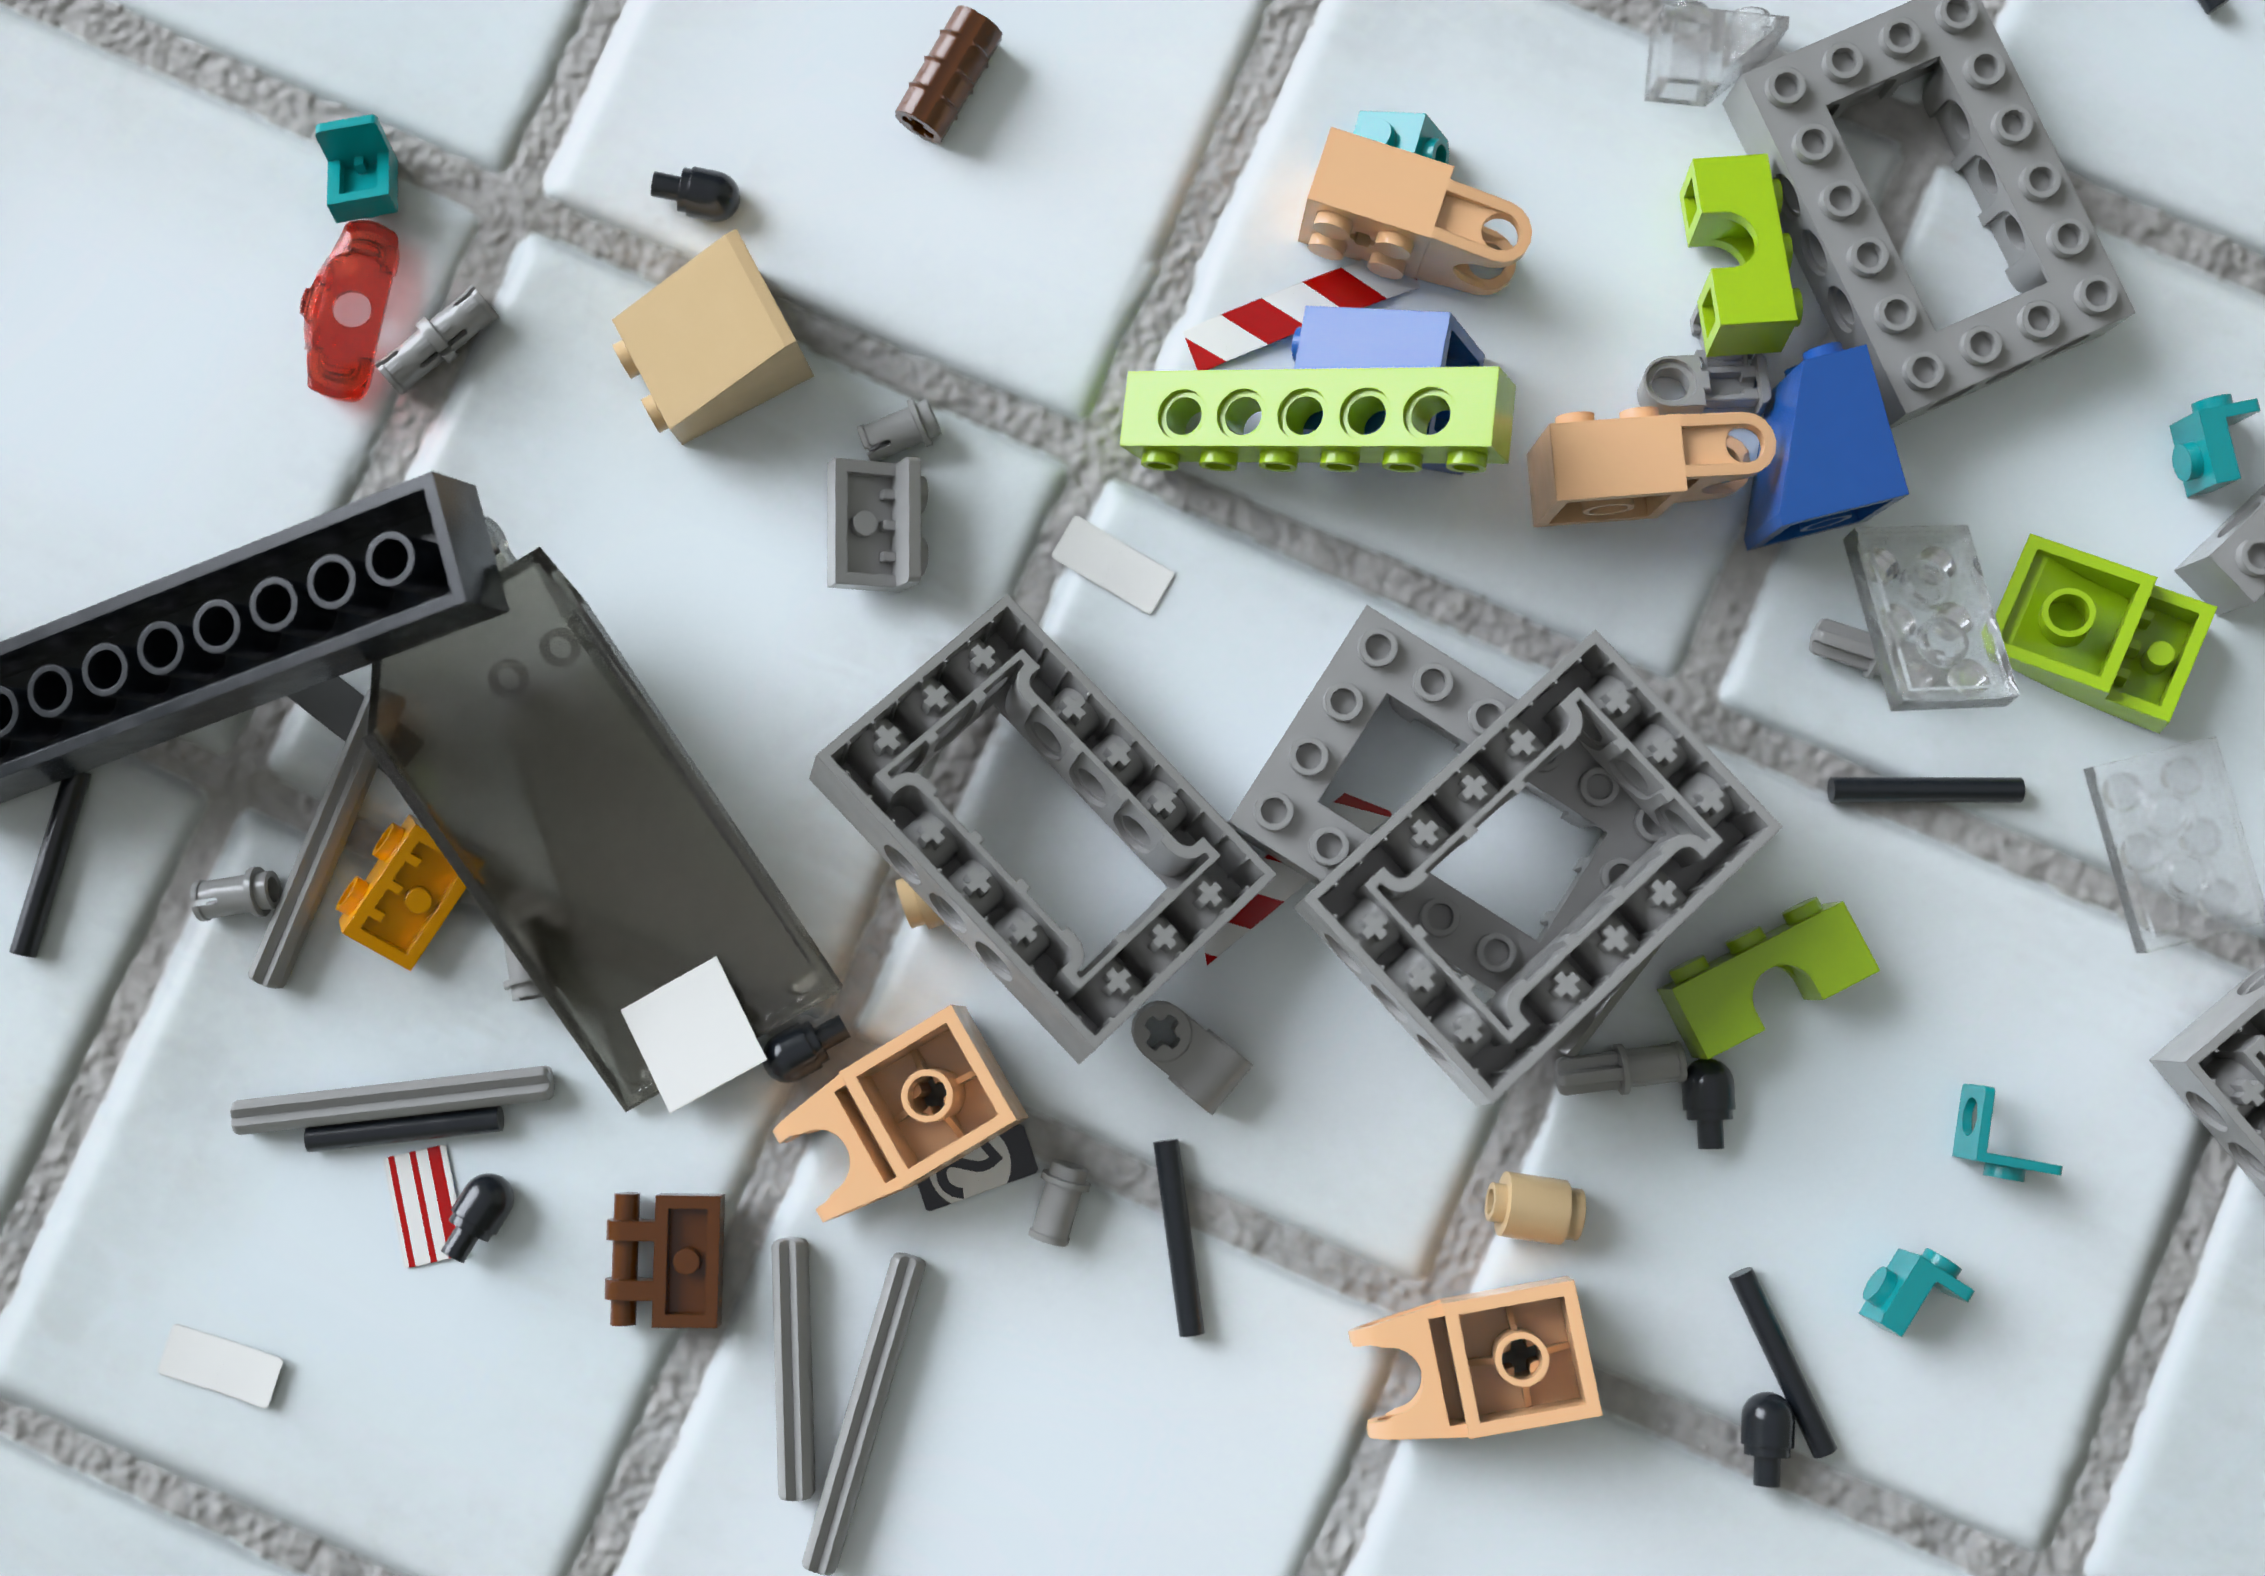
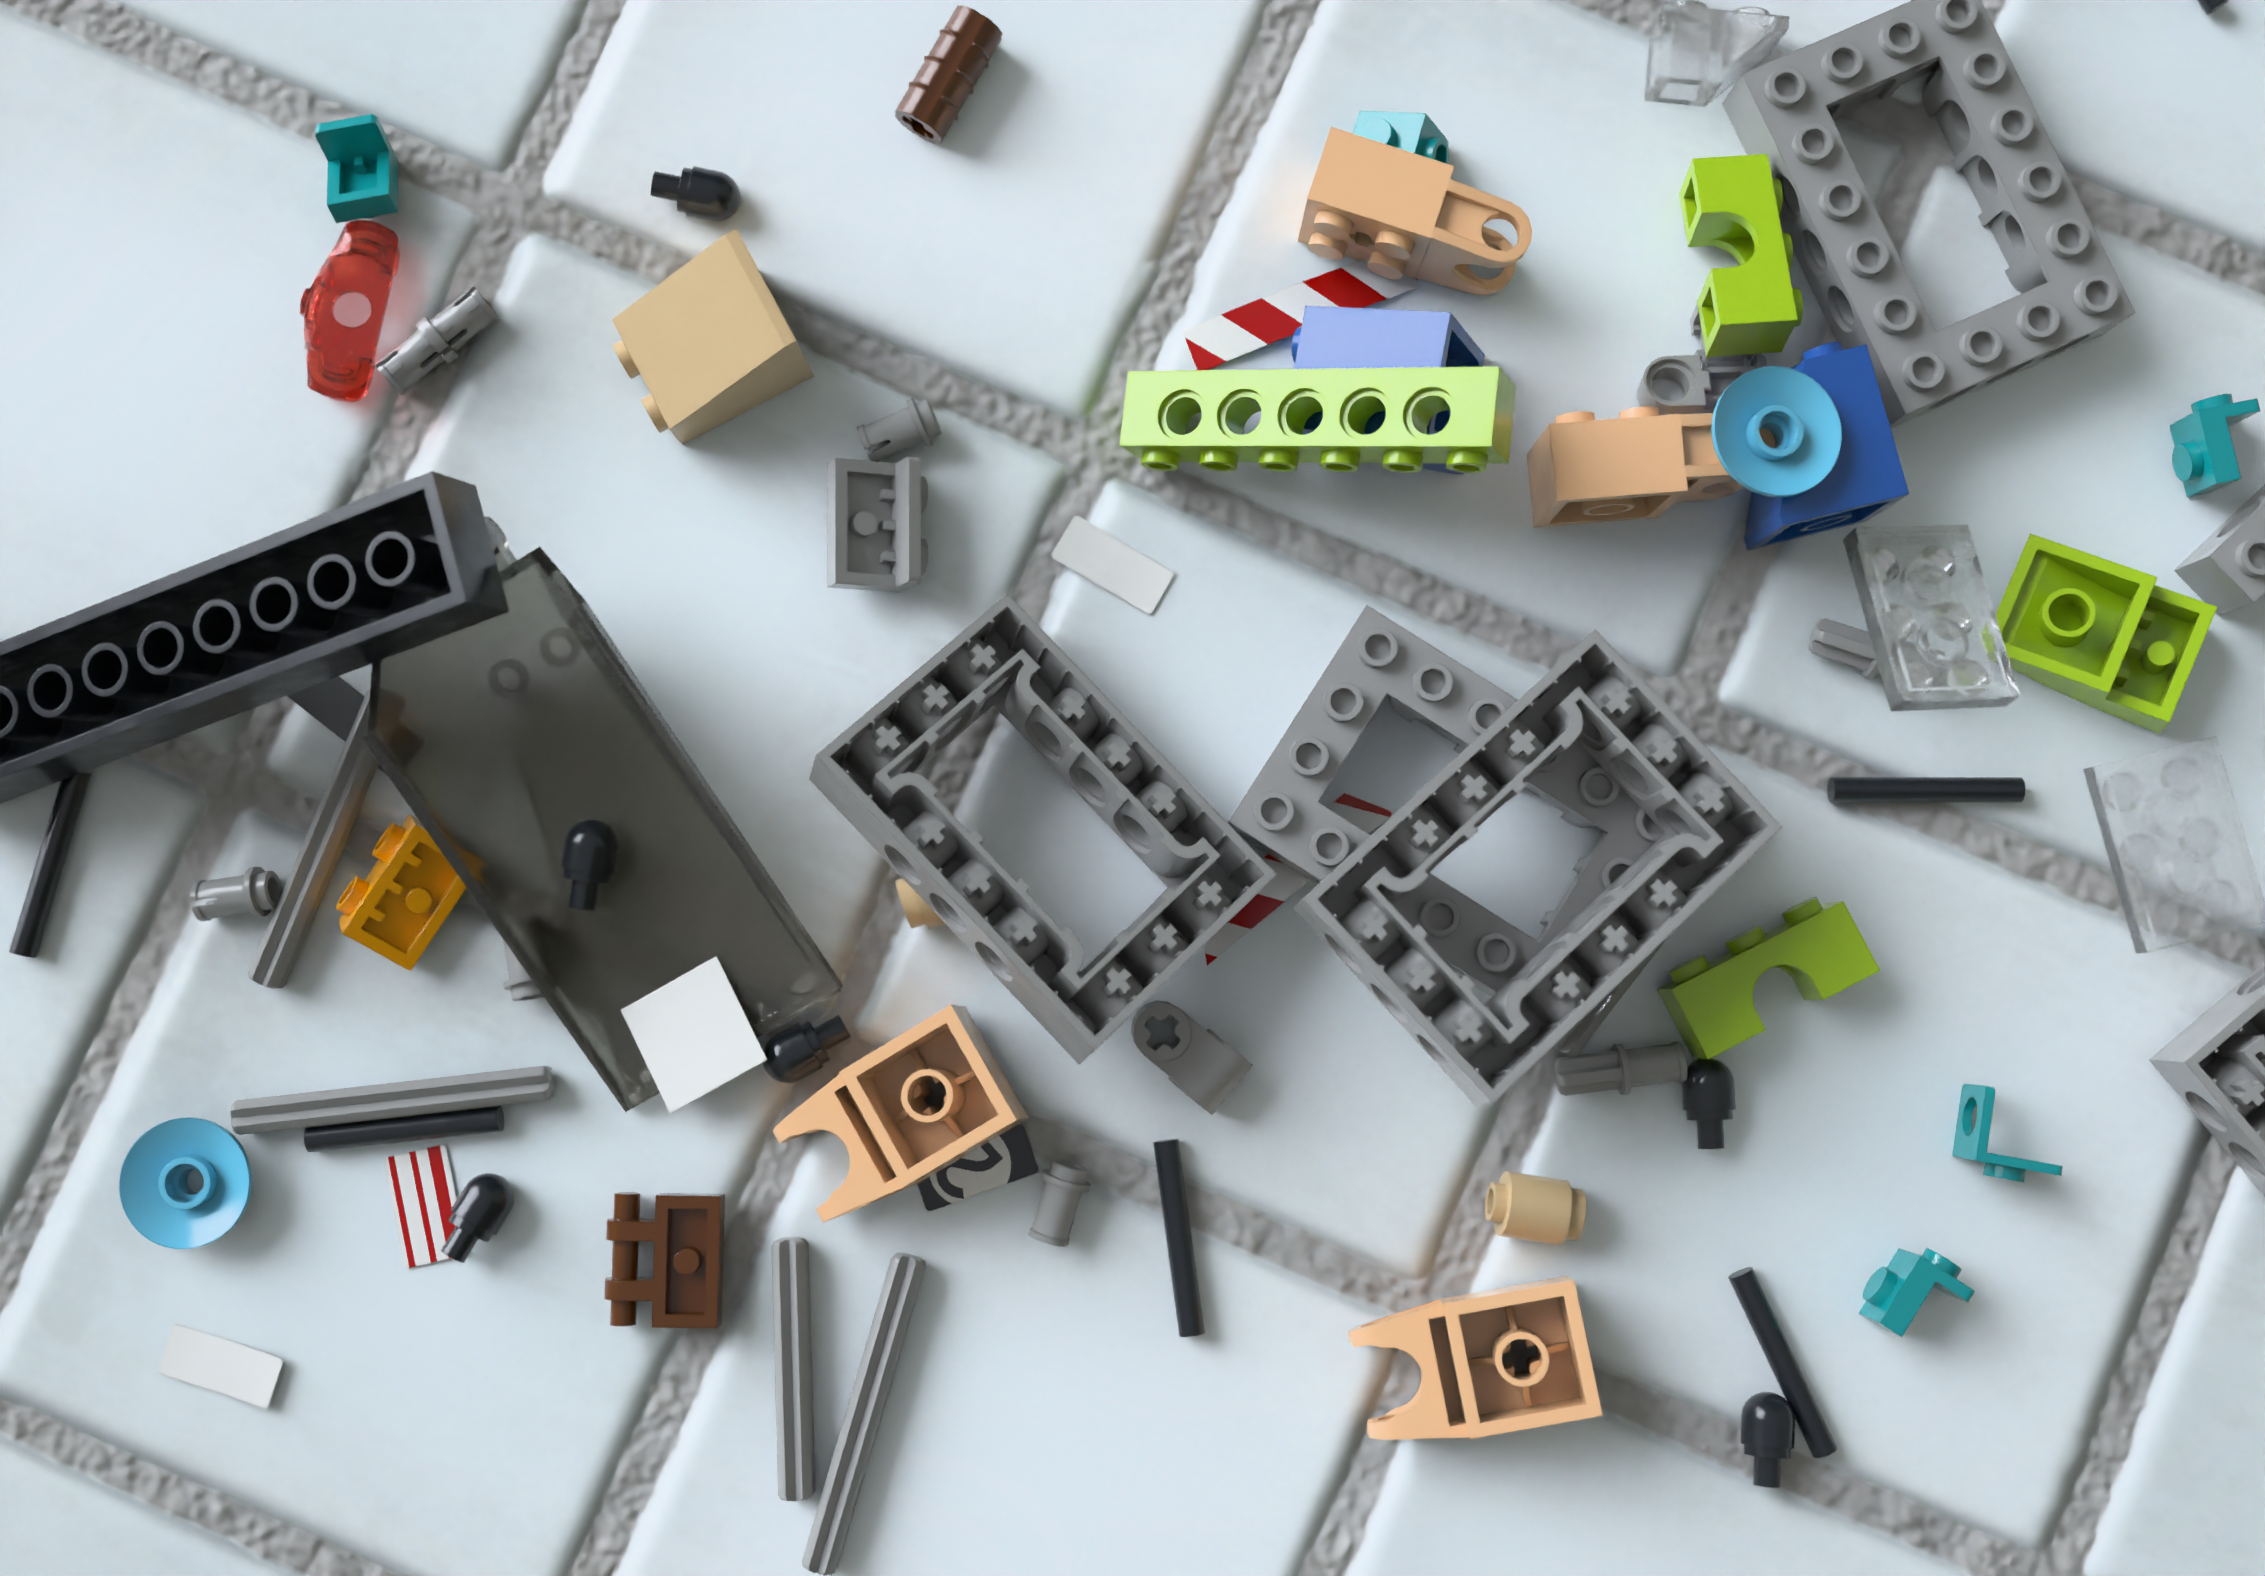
none -> medium azure dish [119,1117,252,1249]
none -> black cylinder [561,819,618,911]
none -> medium azure dish [1711,366,1842,497]

